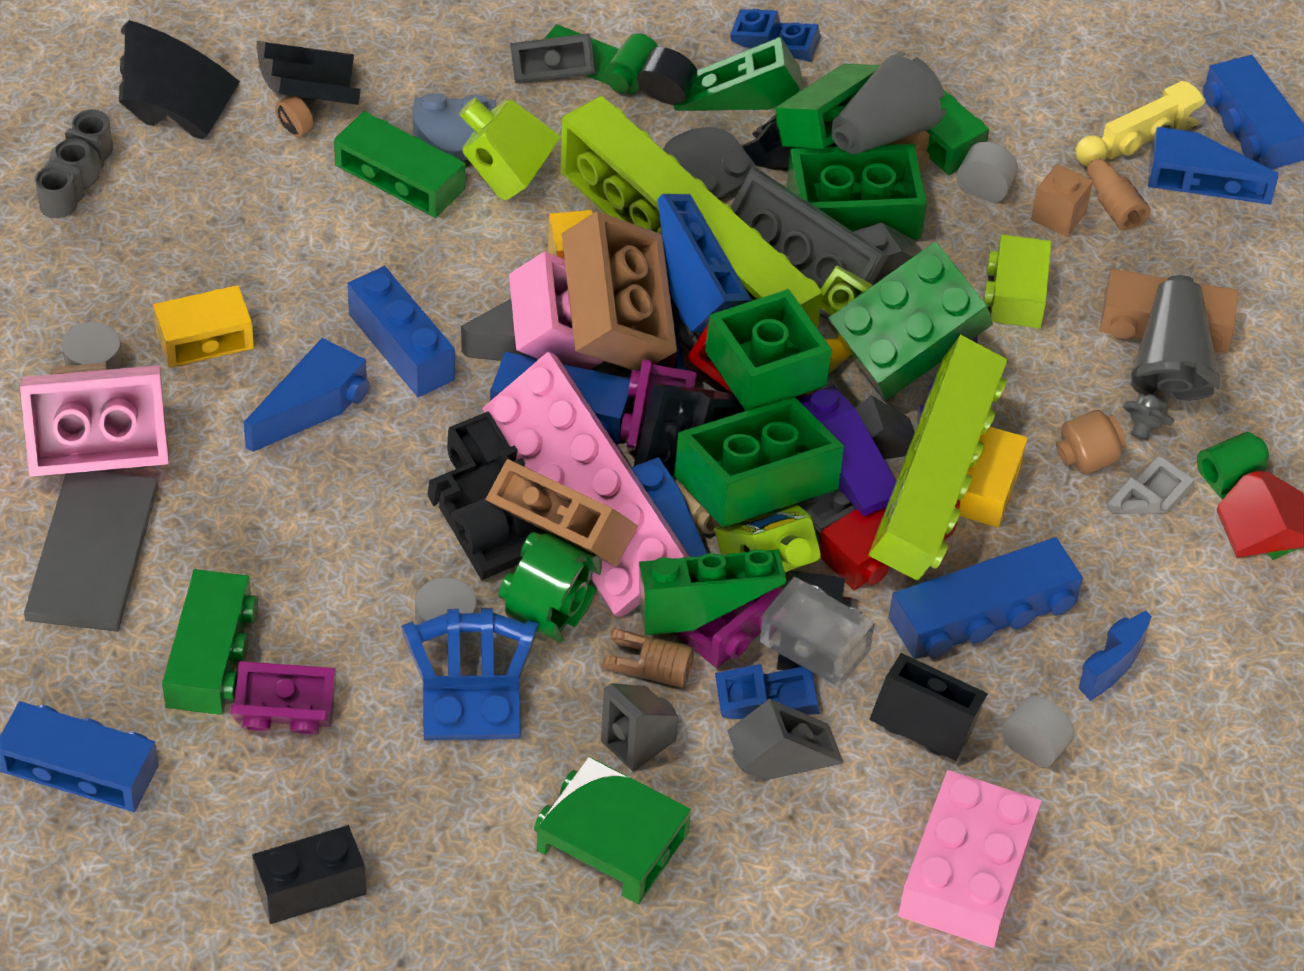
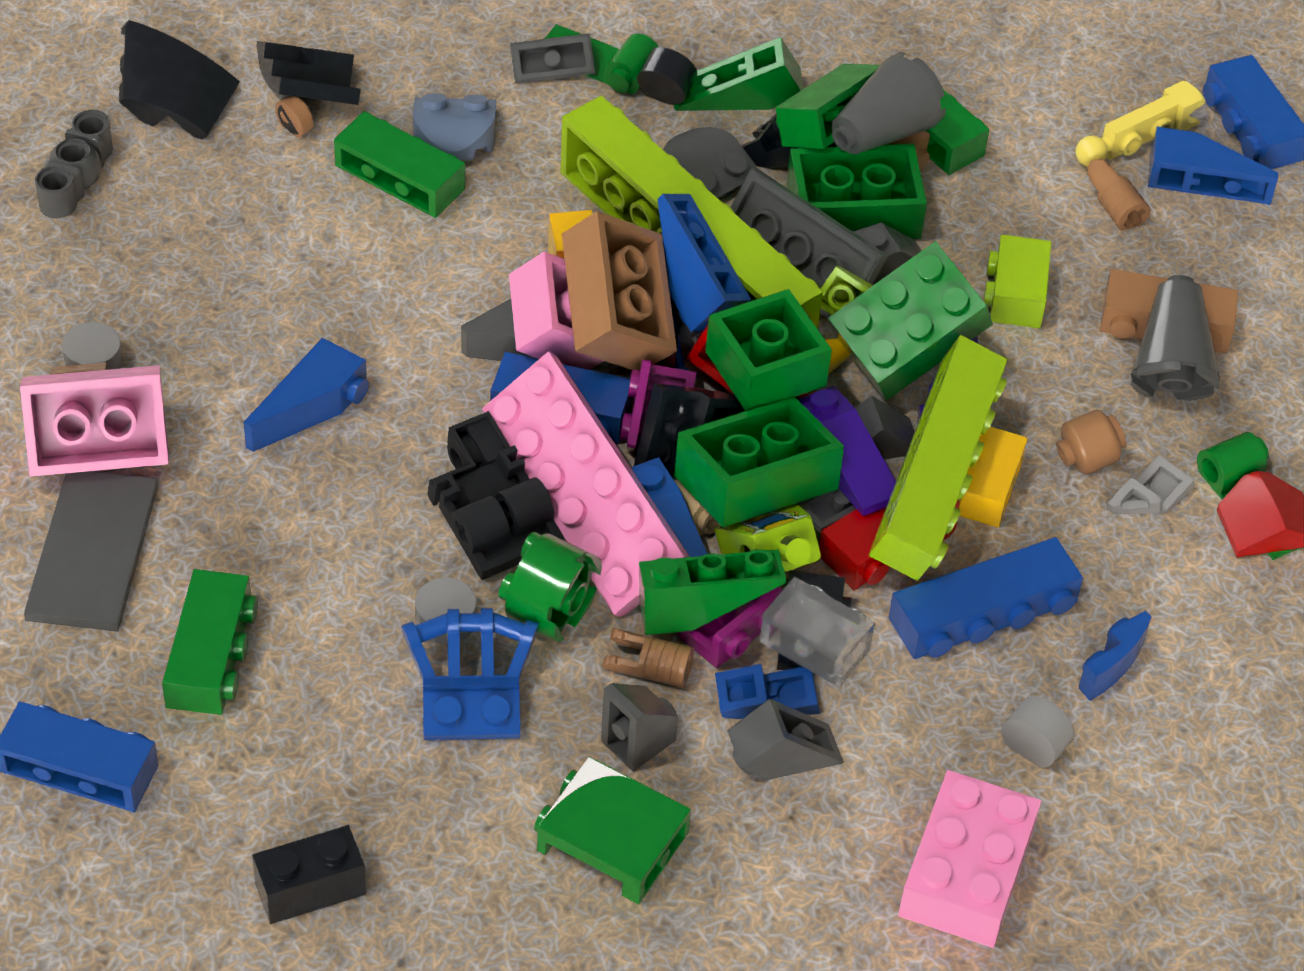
yellow brick [153,285,254,368] -> none
magenta bracket [230,661,337,734] -> none
blue brick [347,266,455,398] -> none
lime torso [459,97,561,201] -> none
medium nougat slope [485,459,638,567] -> none
blue slope [730,9,820,62] -> none
black brick [869,653,988,761] -> none
light grey piece [957,142,1018,203] -> none
medium nougat brick [1031,163,1093,237] -> none
dark grey plant [1123,393,1174,440] -> none

